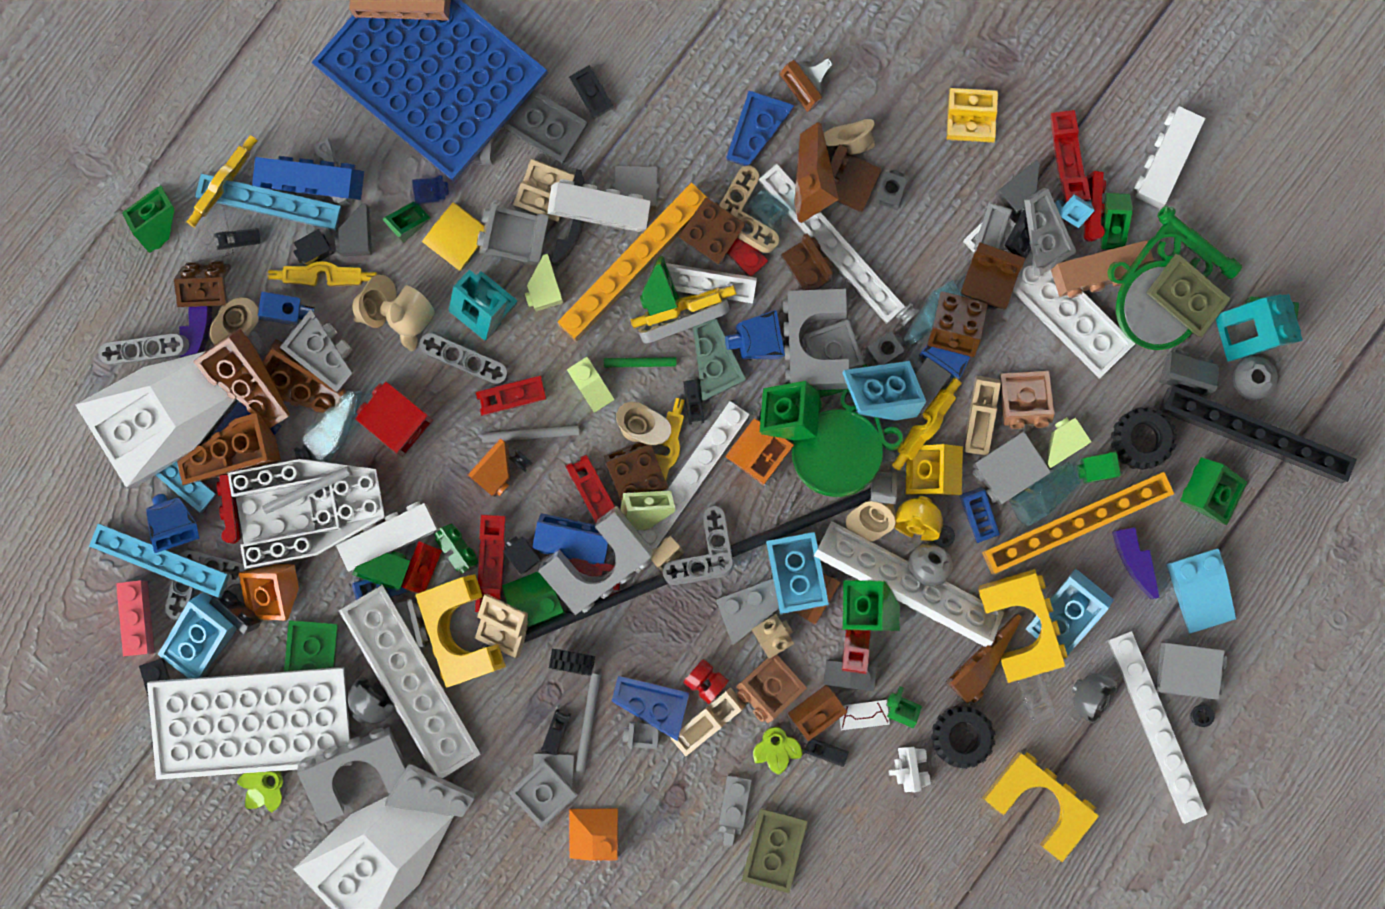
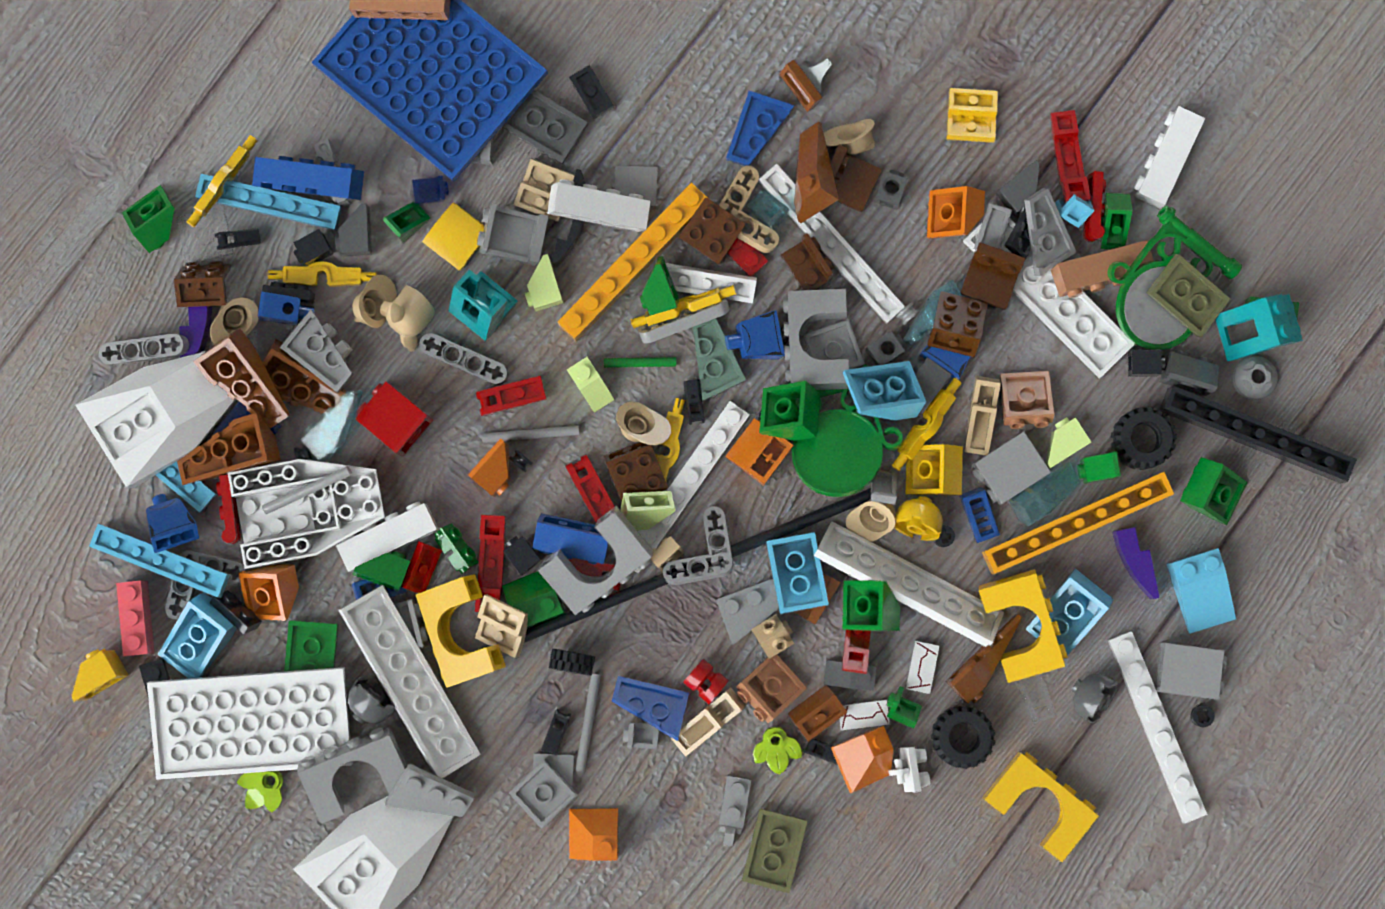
light grey piece [908,543,953,586] -> none
none -> yellow slope [71,649,129,702]
none -> black plate [262,282,315,304]
none -> orange slope [831,726,893,793]
none -> white tile [905,641,939,694]
none -> orange slope [927,186,985,239]
none -> black brick [1128,350,1166,377]

